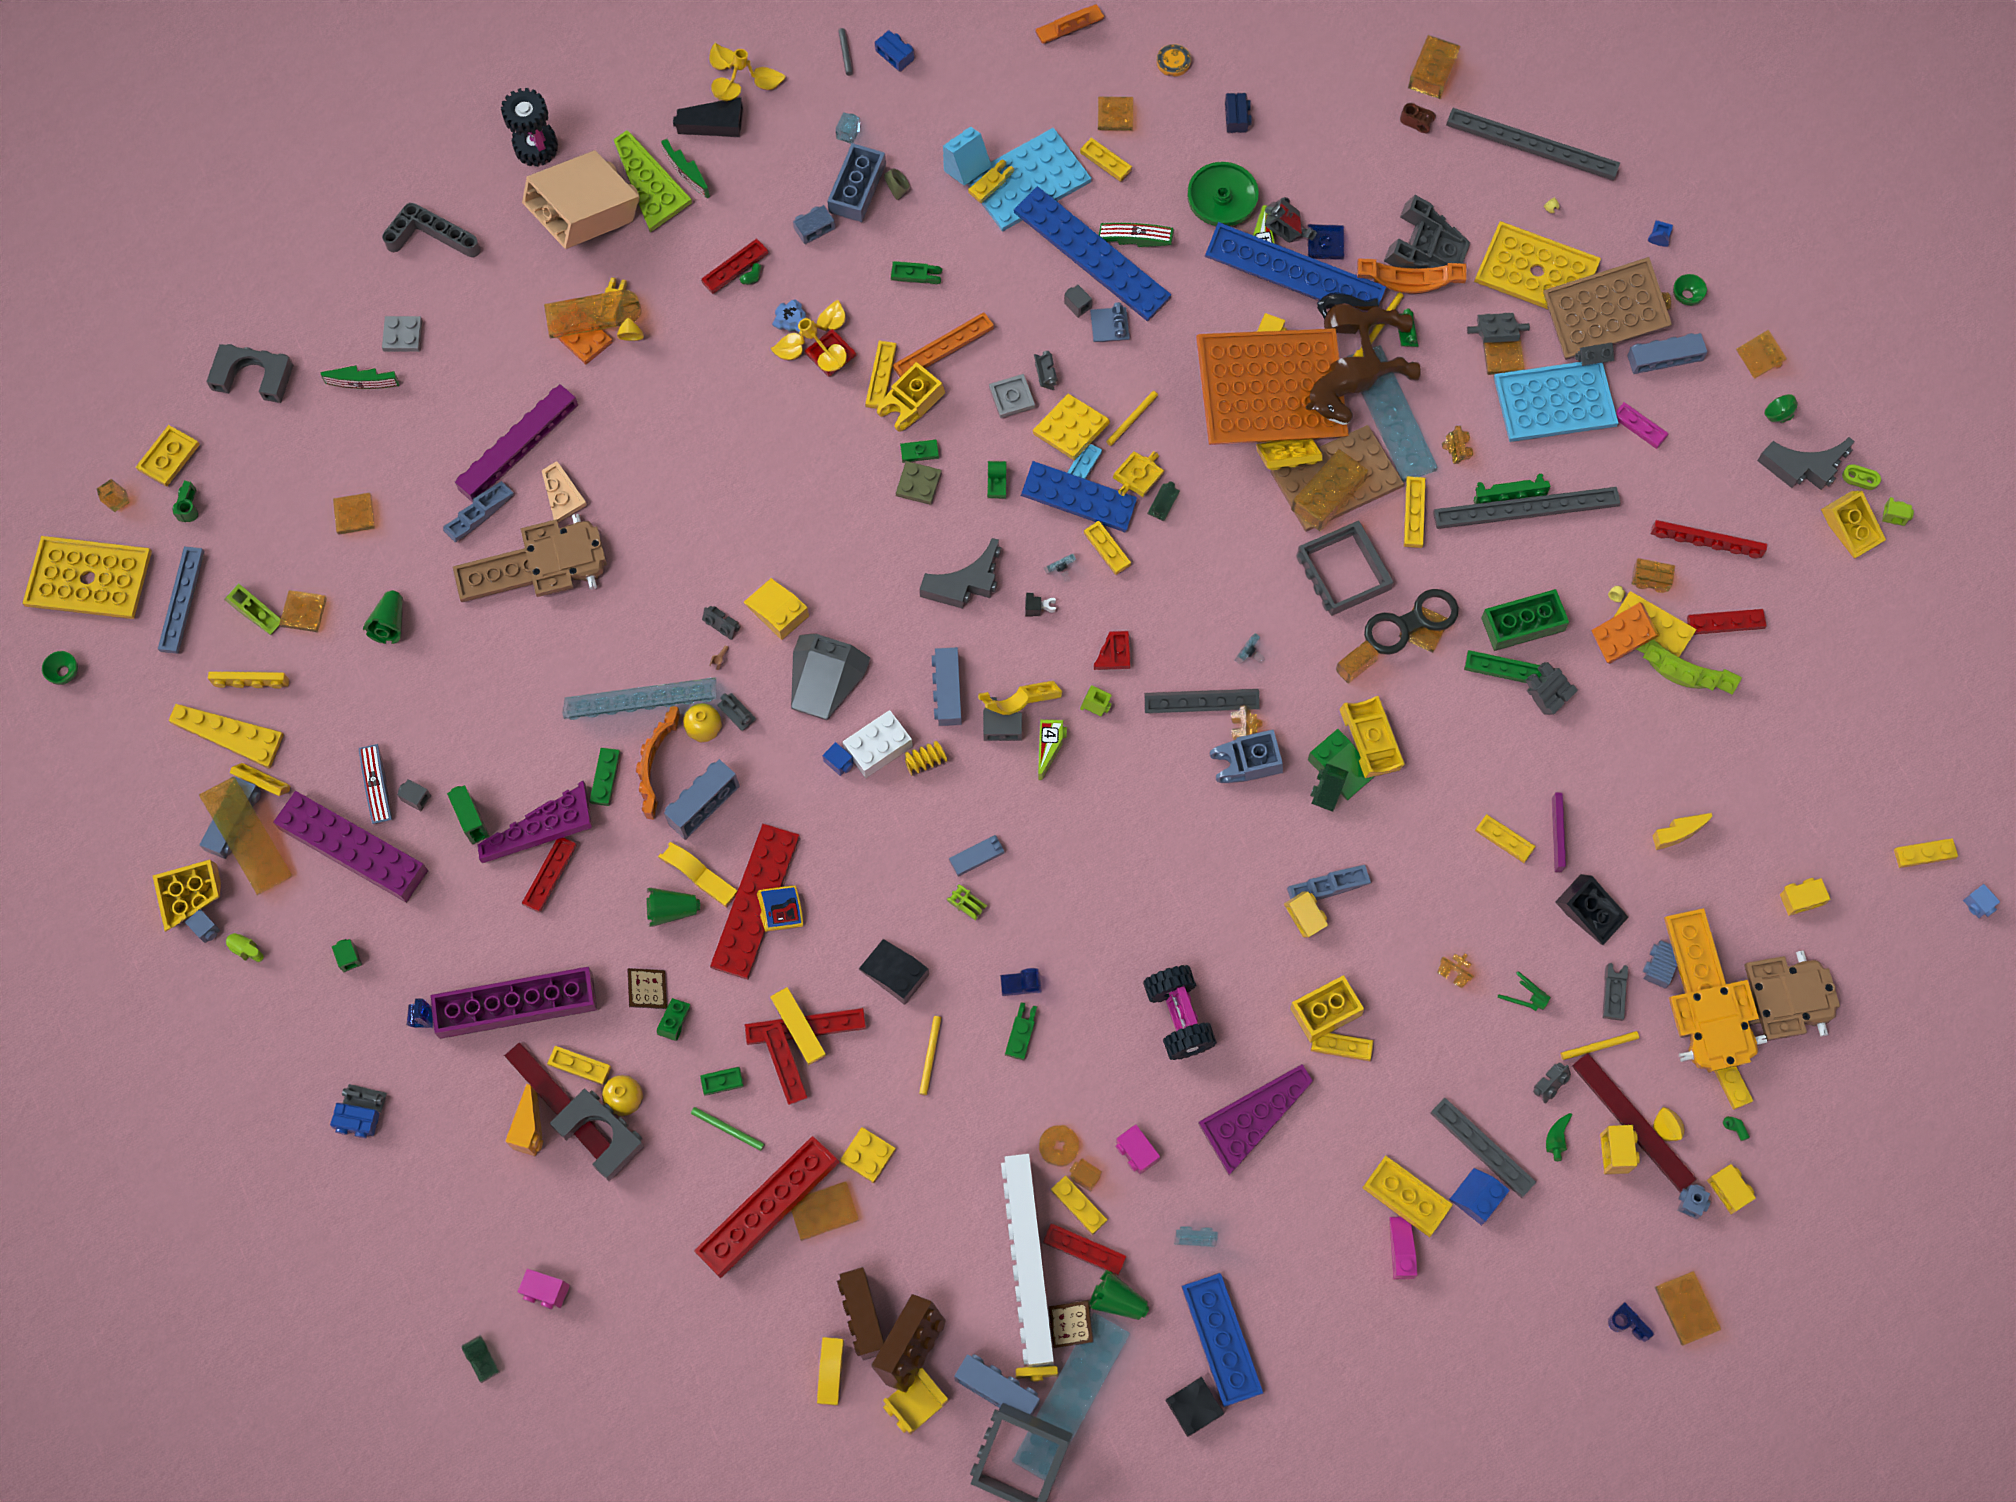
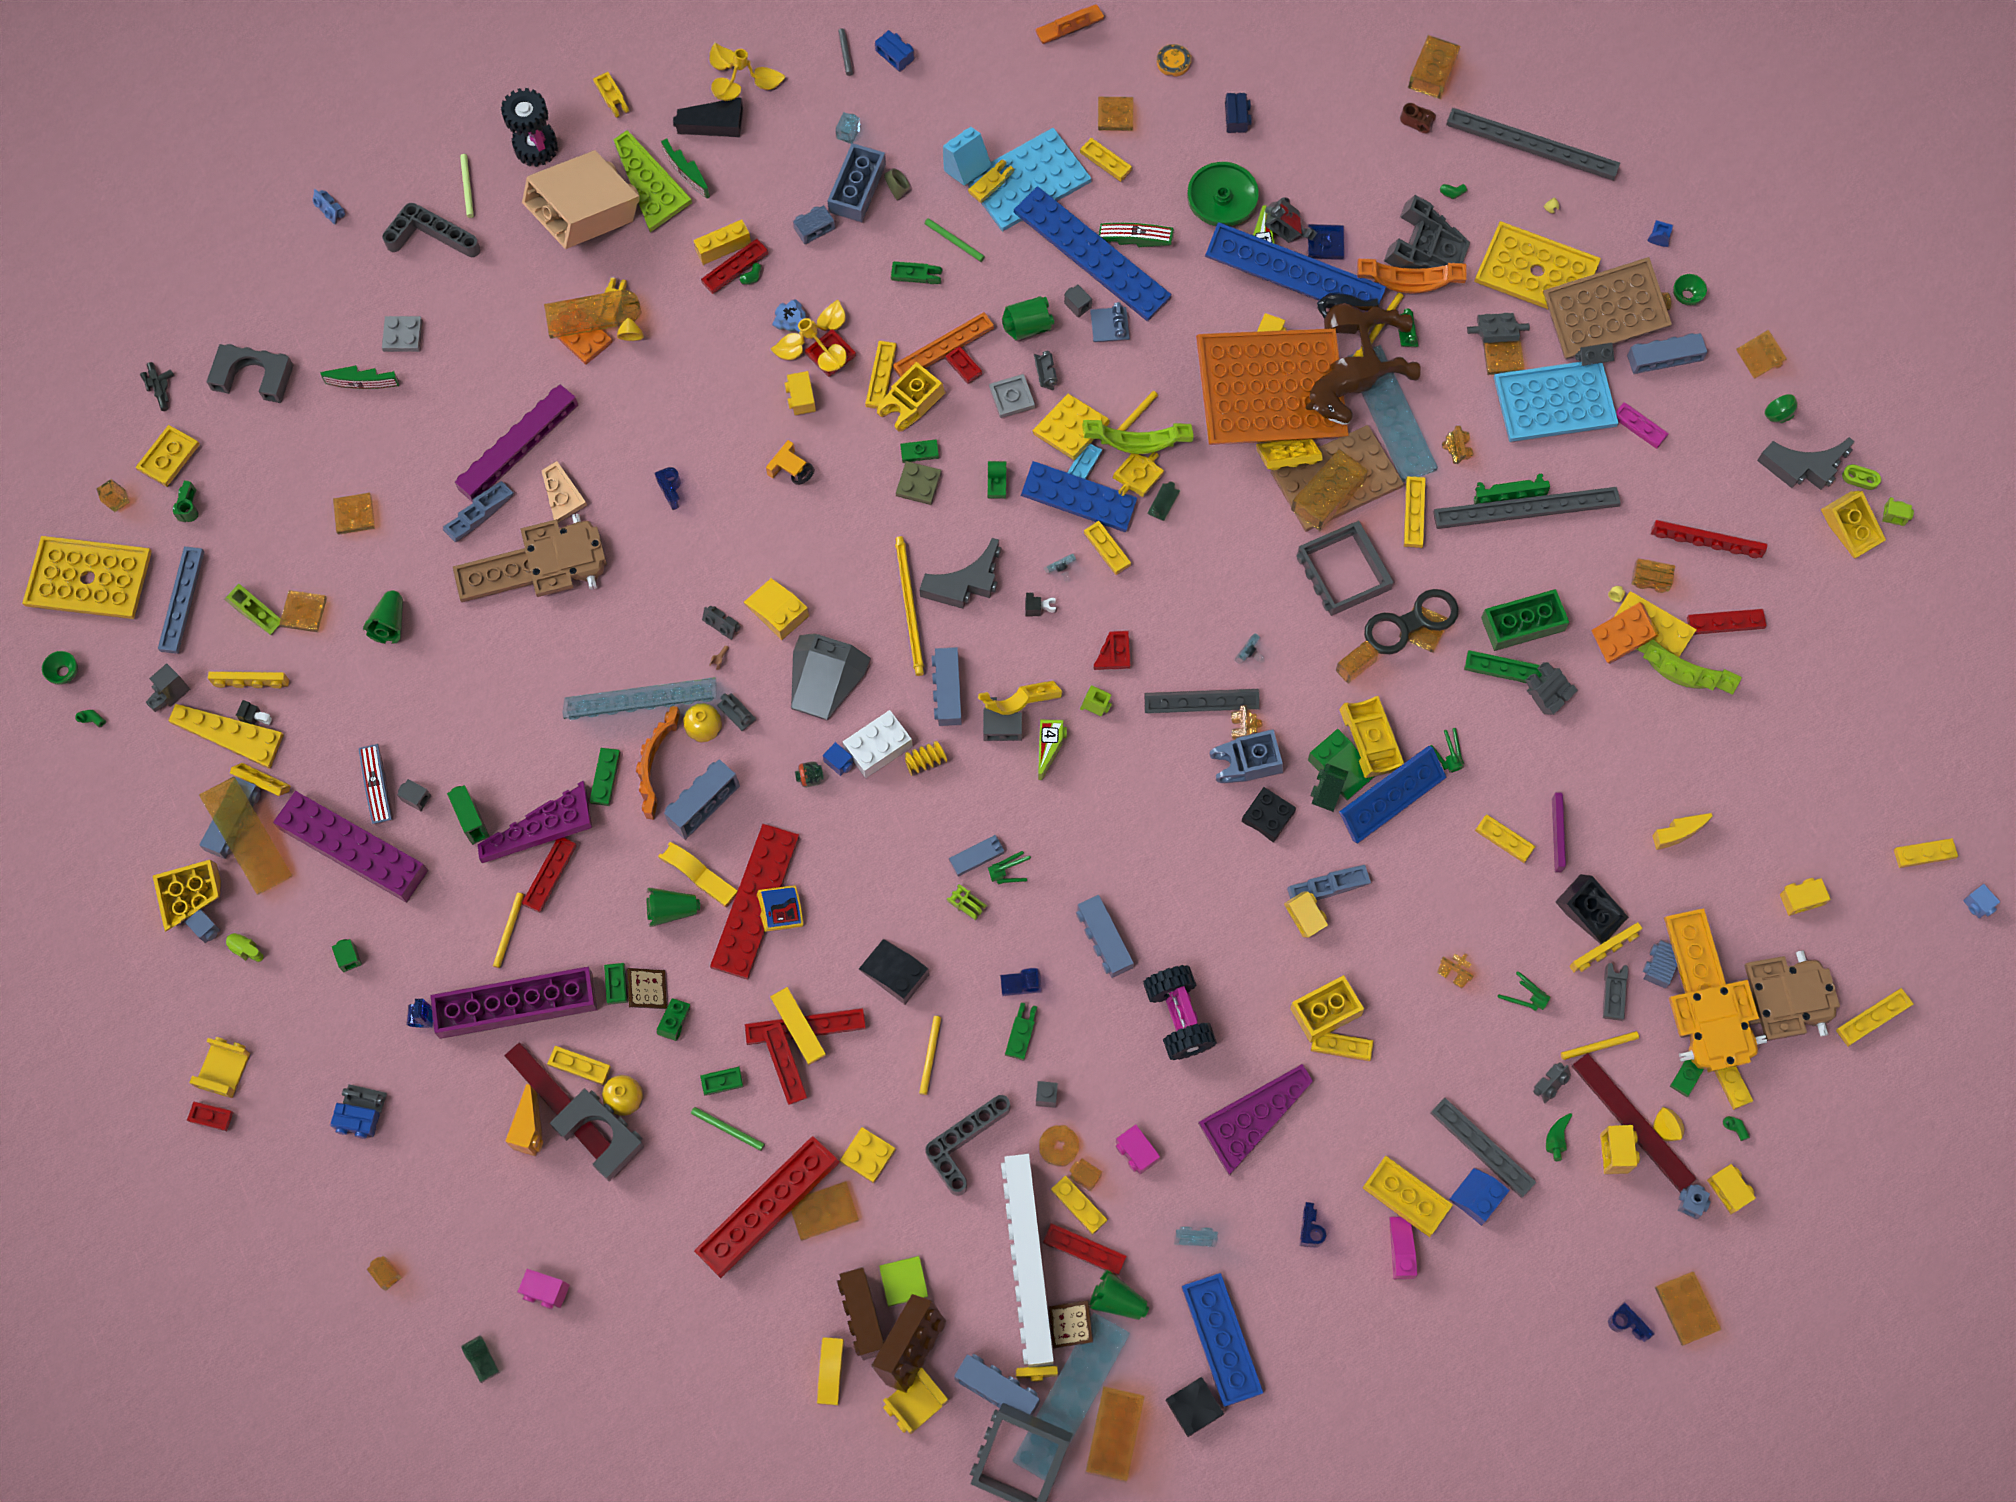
none -> green arm [75,710,106,727]
none -> pearl dark grey piece [140,362,174,411]
none -> dark grey hinge [146,663,191,712]
none -> red plate [187,1101,234,1132]
none -> yellow panel [189,1037,250,1098]
none -> pearl dark grey piece [236,700,272,725]
none -> medium blue hinge [313,189,345,224]
none -> clear yellow brick [367,1256,402,1291]
none -> yellowish green bar [460,154,474,218]
none -> yellow bar [493,892,524,968]
none -> yellow hinge [593,72,629,117]
none -> green plate [604,963,627,1005]
none -> clear blue plate [654,467,681,510]
none -> yellow brick [693,219,751,265]
none -> light orange piece [766,440,815,485]
none -> yellow brick [784,371,816,415]
none -> clear green head [795,761,824,788]
none -> lime tile [879,1256,928,1307]
none -> yellow piece [895,536,925,676]
none -> bright green bar [925,218,985,262]
none -> dark grey beam [925,1095,1010,1196]
none -> red plate [945,346,982,384]
none -> green plant [988,851,1031,885]
none -> green cylinder [1002,296,1054,341]
none -> dark grey brick [1036,1081,1058,1108]
none -> sand blue brick [1076,895,1134,978]
none -> lime piece [1082,420,1194,454]
none -> clear yellow brick [1085,1386,1145,1483]
none -> black brick [1241,787,1296,843]
none -> clear blue plate [1299,1202,1326,1248]
none -> blue plate [1339,746,1447,844]
none -> green plant [1430,728,1464,773]
none -> green arm [1440,184,1467,199]
none -> yellow plate [1569,922,1643,973]
none -> green plate [1669,1060,1704,1097]
none -> yellow plate [1836,988,1913,1046]

